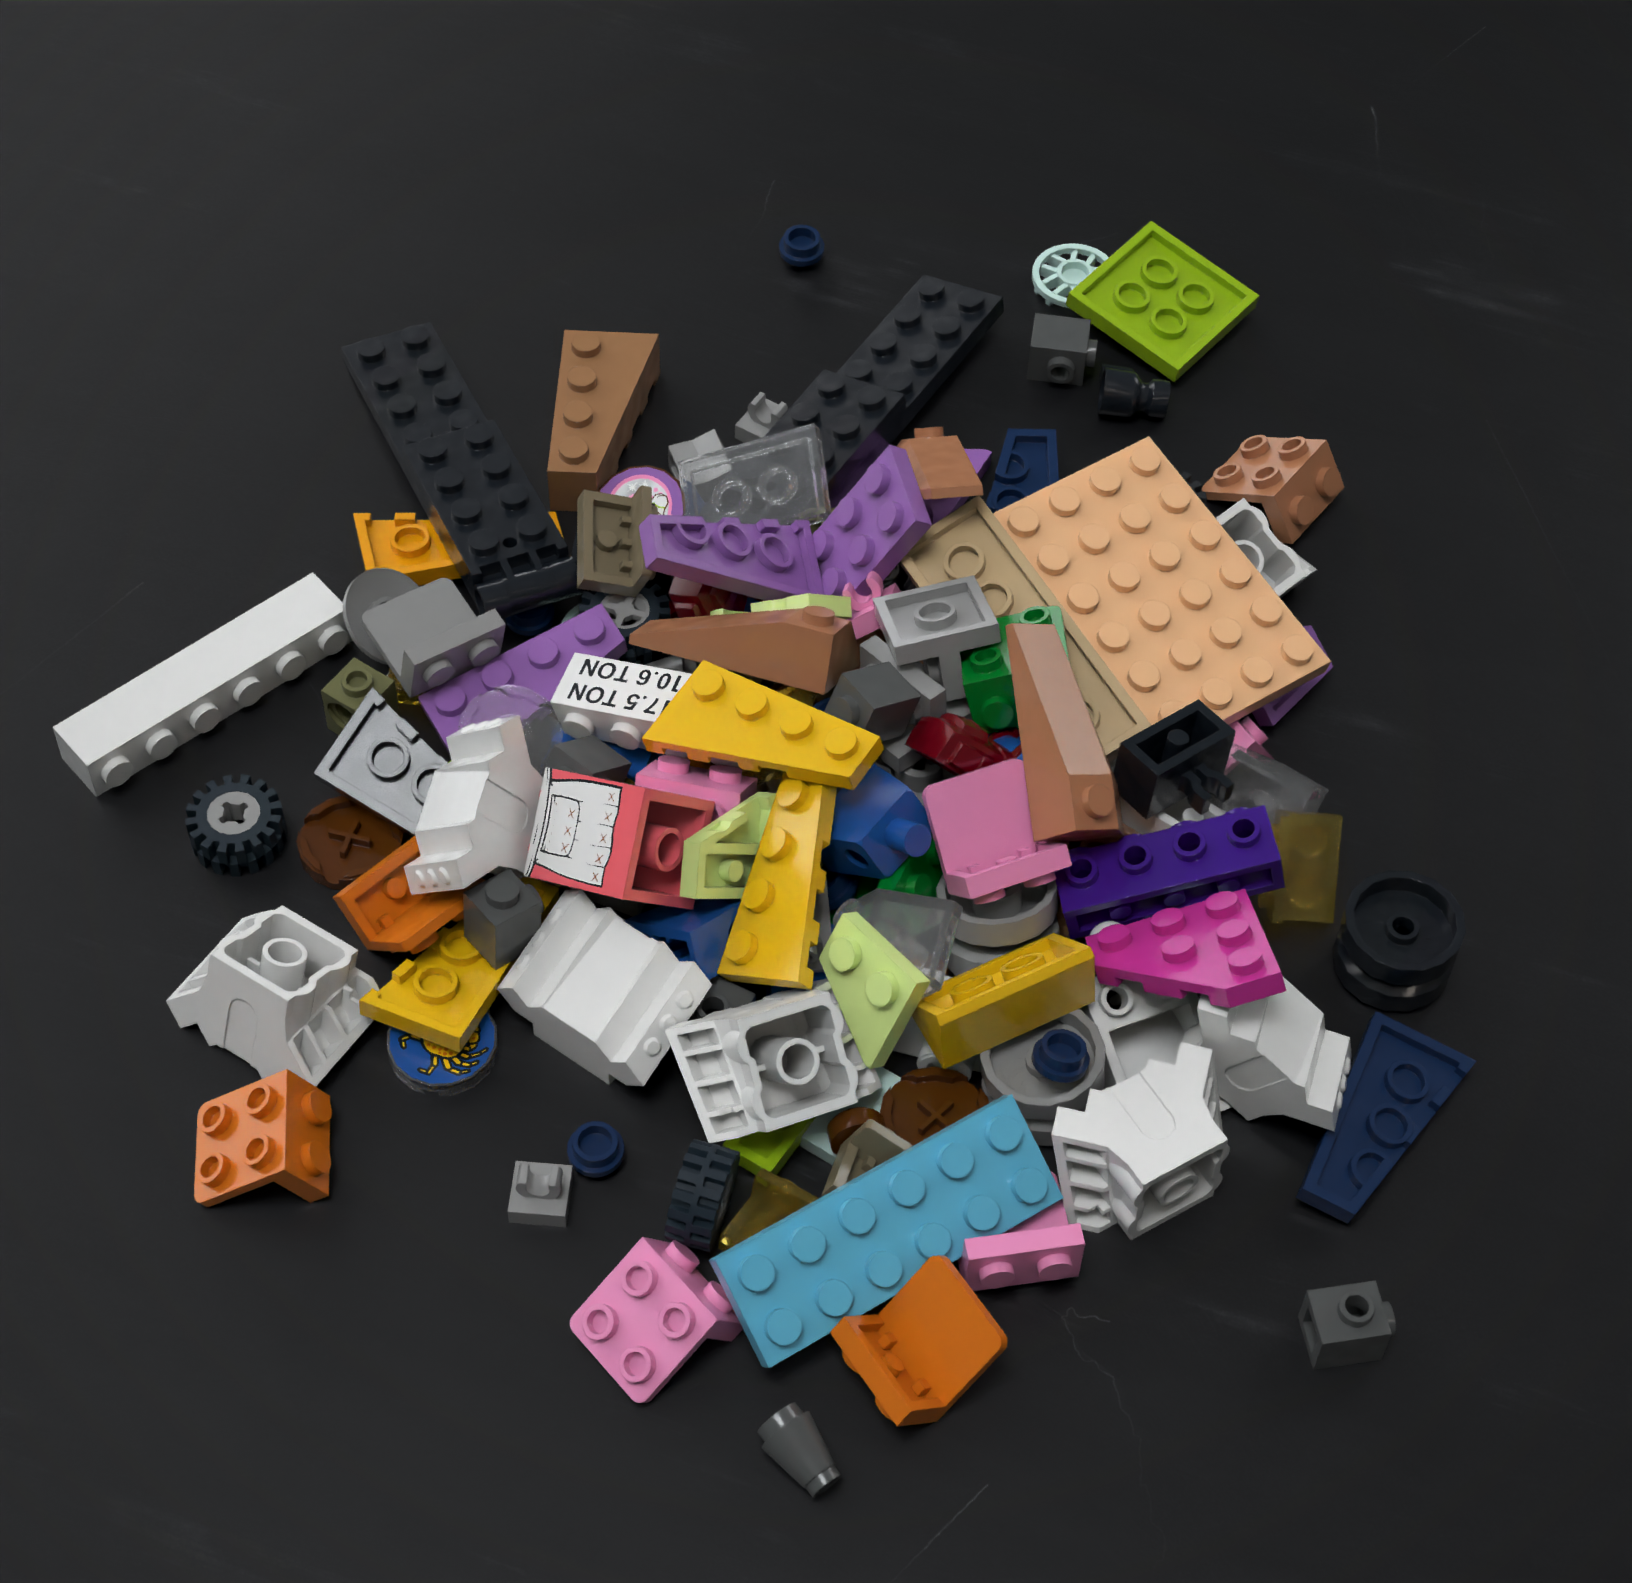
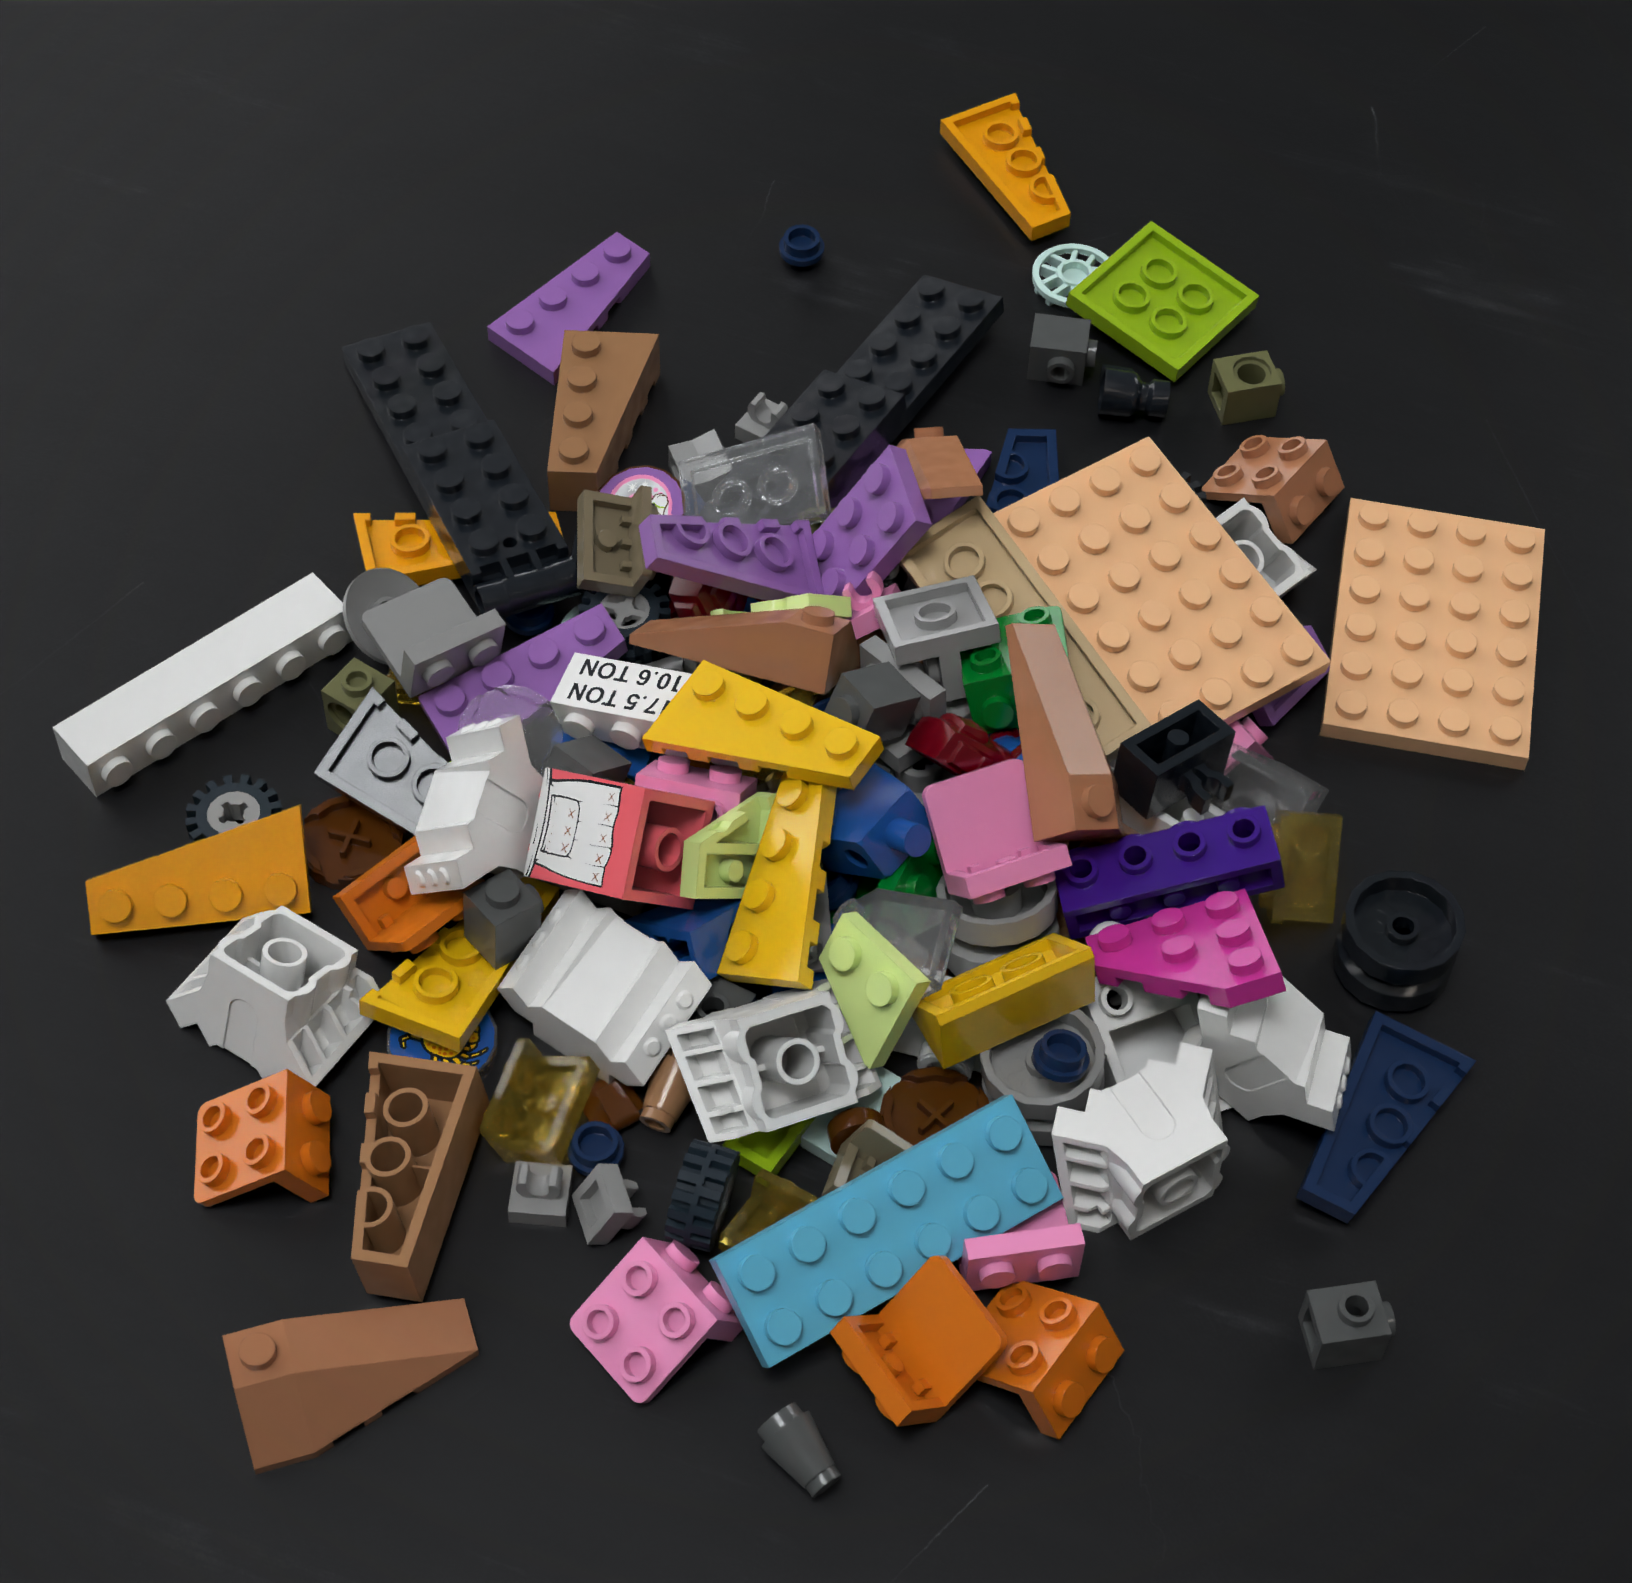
none -> light orange wing [85,804,312,935]
none -> nougat wedge [222,1298,479,1474]
none -> medium nougat wedge [351,1051,490,1302]
none -> clear yellow bracket [479,1038,600,1164]
none -> medium lavender wing [487,232,650,386]
none -> light grey tile [571,1163,647,1245]
none -> reddish brown piece [578,1078,643,1131]
none -> medium nougat cone [639,1047,692,1133]
none -> light orange wing [940,93,1071,241]
none -> orange bracket [977,1281,1125,1439]
none -> olive brick [1207,350,1285,425]
none -> light nougat plate [1320,498,1545,770]

